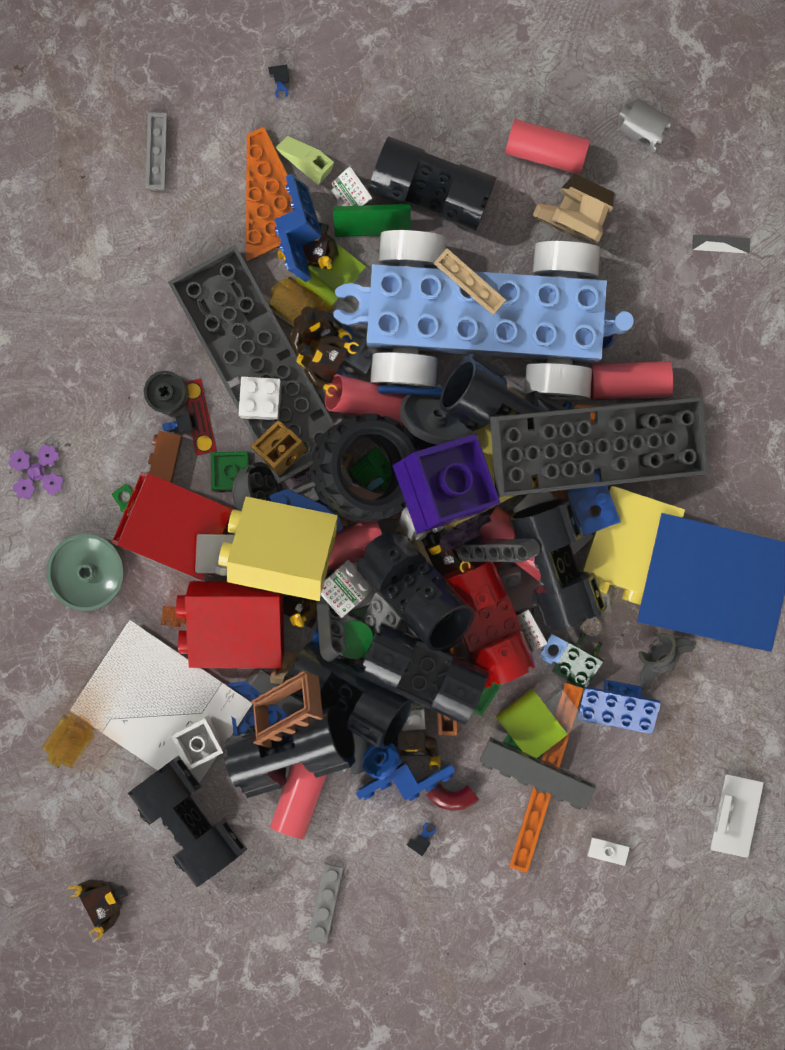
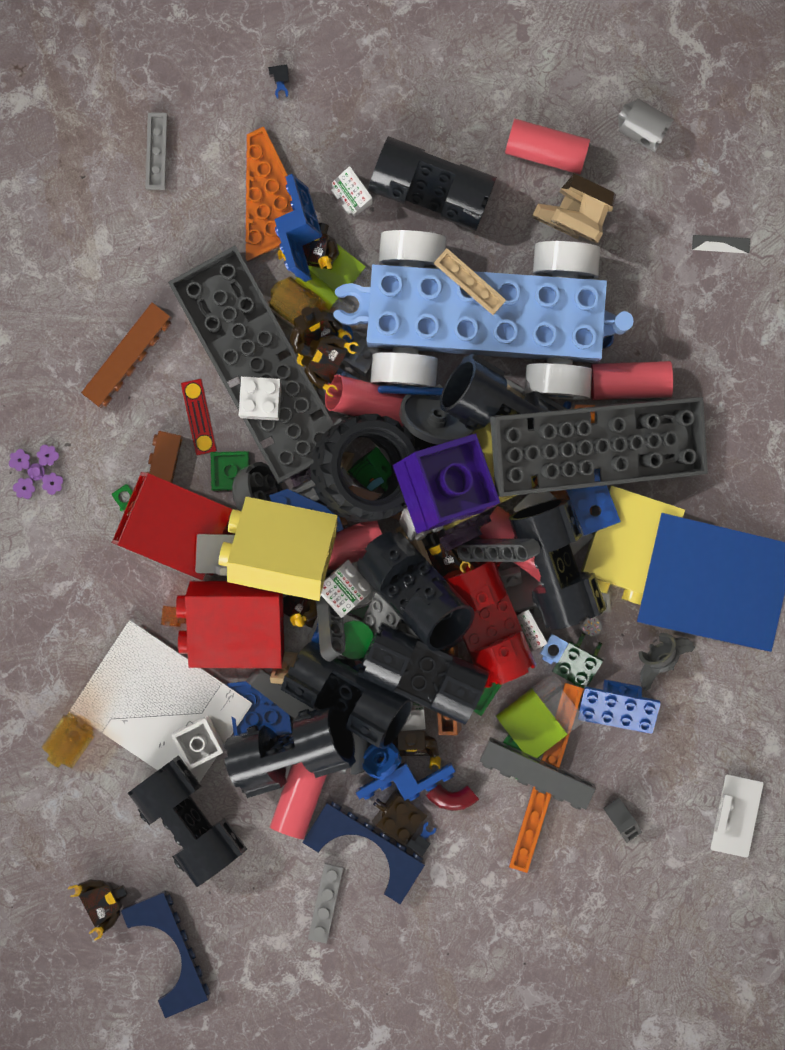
sand green dish [47,534,124,611] -> none
pearl dark grey wheel [144,370,189,415] -> none
black piece [162,413,198,433] -> none
pearl gold brick [251,420,307,476] -> none
nougat window [251,671,323,748] -> none
yellowish green slope [275,136,334,185] -> none
green tile [333,204,411,237] -> none
white plate [587,837,630,866] -> none
none -> dark orange brick [81,303,172,408]
none -> dark blue arch [121,891,211,1018]
none -> dark blue arch [302,801,425,904]
none -> dark brown plate [372,791,428,846]
none -> dark grey tile [603,798,642,843]

